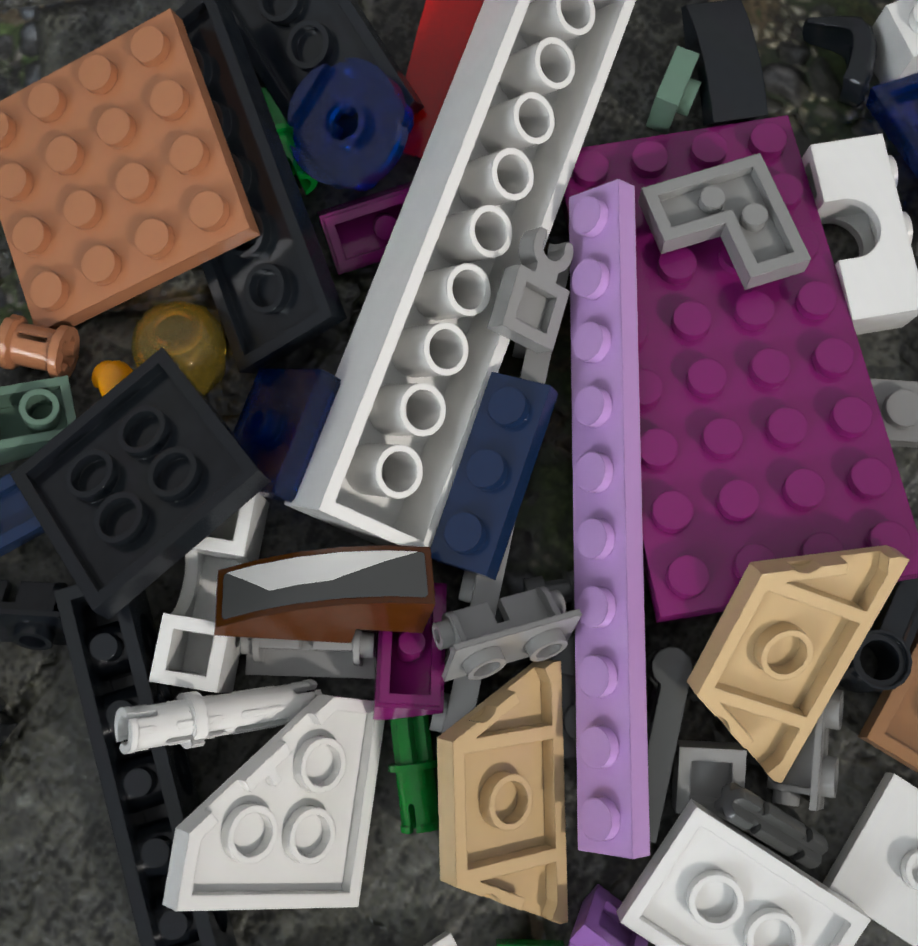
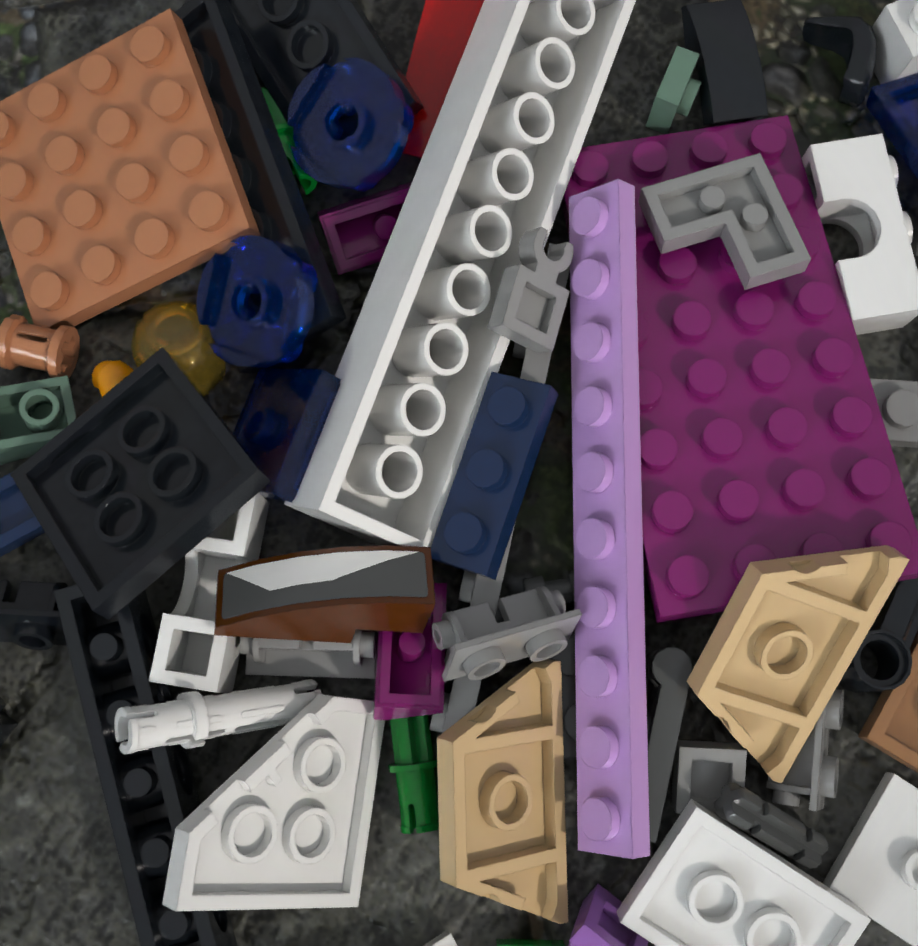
none -> clear blue plate [197,235,318,368]

